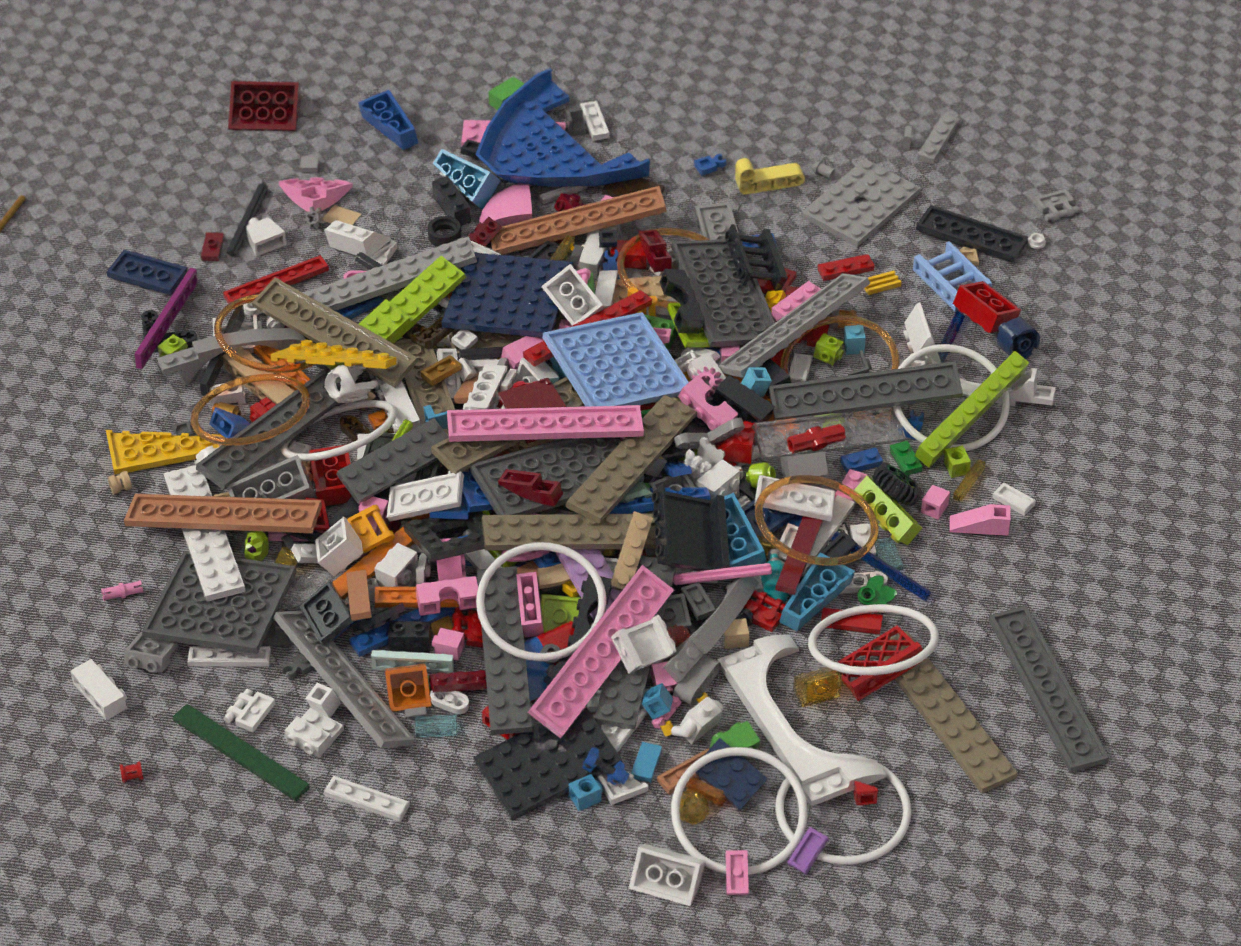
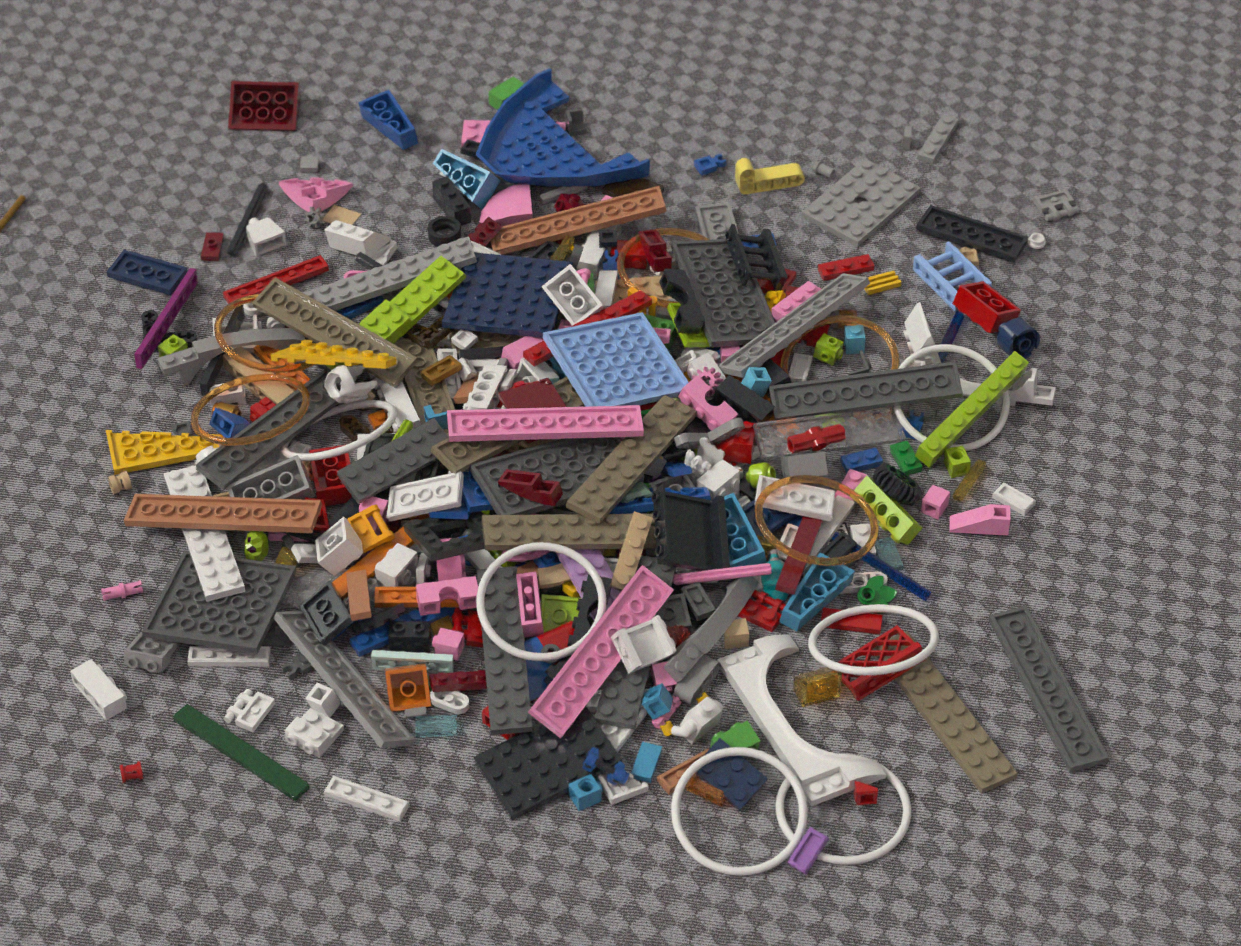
white plate [580,101,609,141] -> none
white slope [629,843,706,906] -> none
clear yellow helmet [680,790,710,824] -> none
bright pink plate [726,850,749,895] -> none
black plate [735,608,753,627] -> none

